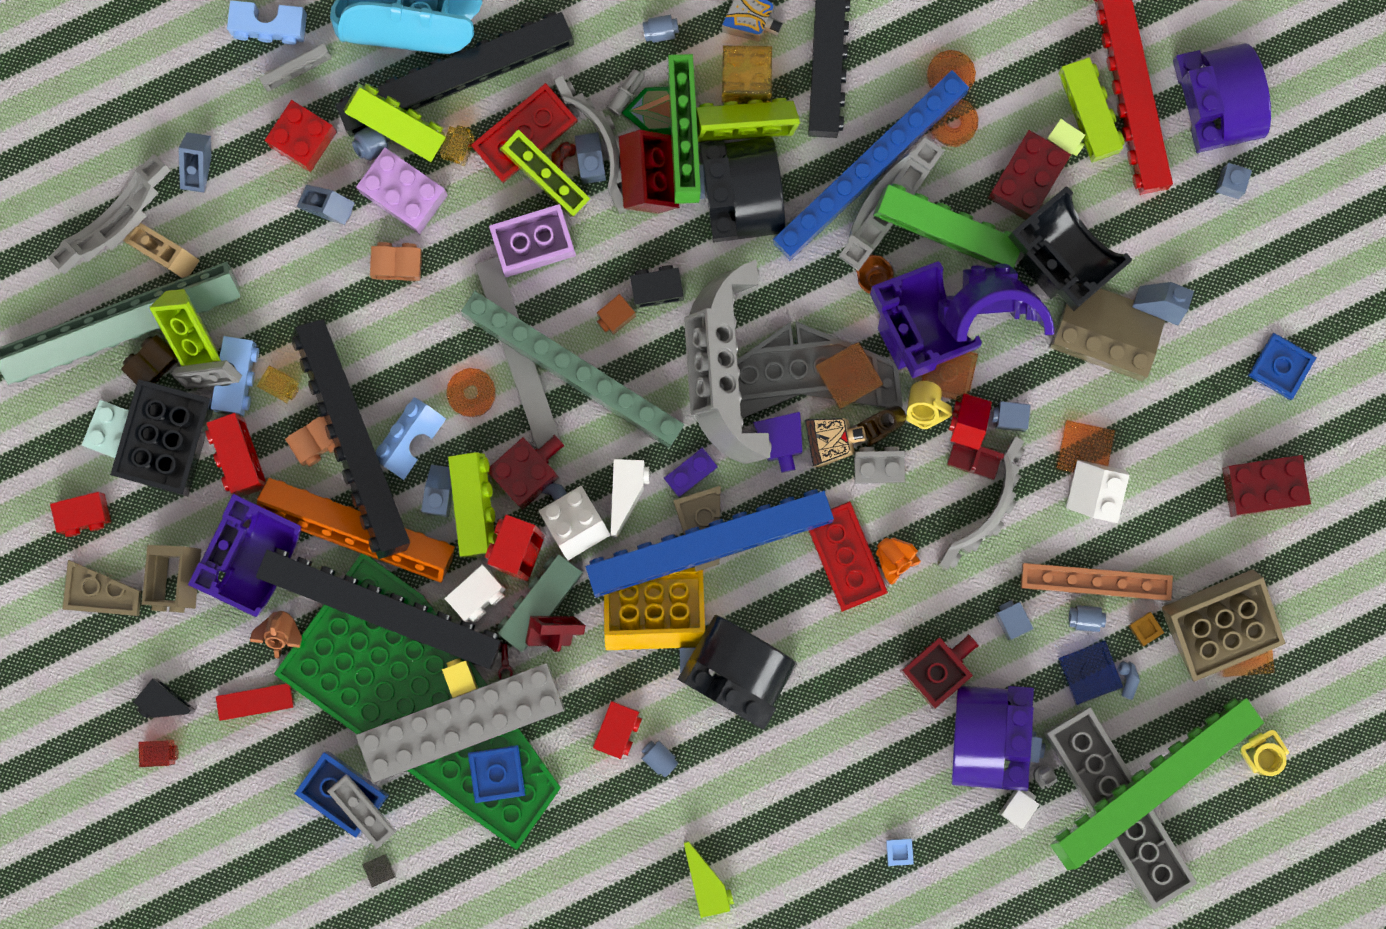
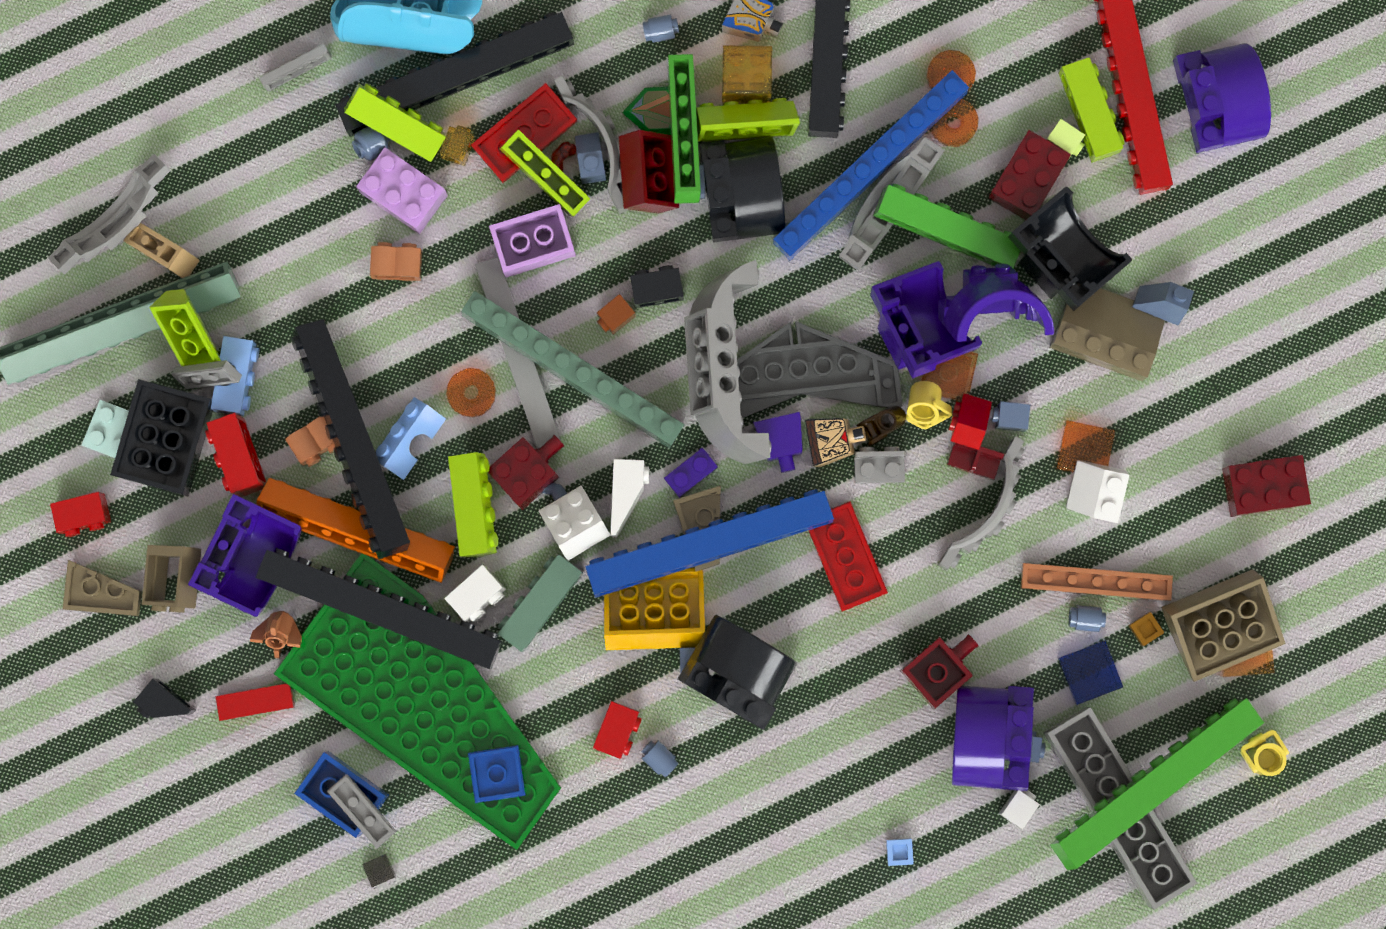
dark brown brick [121,335,178,385] -> none
clear red brick [138,740,179,767] -> none
sand blue slope [179,132,211,193] -> none
light blue arch [227,1,307,45] -> none
clear yellow brick [257,365,299,404] -> none
red brick [265,100,337,173] -> none
sand blue slope [296,185,354,225] -> none
light grey brick [356,663,566,783] -> none
sand blue slope [421,465,452,517] -> none
light yellow brick [442,658,478,698] -> none
red brick [485,515,545,582] -> none
dark red hand [498,644,514,680] -> none
dark red panel [525,616,586,652] -> none
light grey axle [606,69,645,116] -> none
lime slope [684,840,734,918] -> none
clear orange tile [815,342,883,410] -> none
dark orange hair [856,255,894,294] -> none
orange brick [876,538,921,585] -> none
sand blue brick [995,600,1034,640] -> none
light grey piece [1033,765,1058,790] -> none
sand blue arm [1118,661,1140,700] -> none
sand blue brick [1215,163,1252,199] -> none
blue tile [1248,333,1317,400] -> none

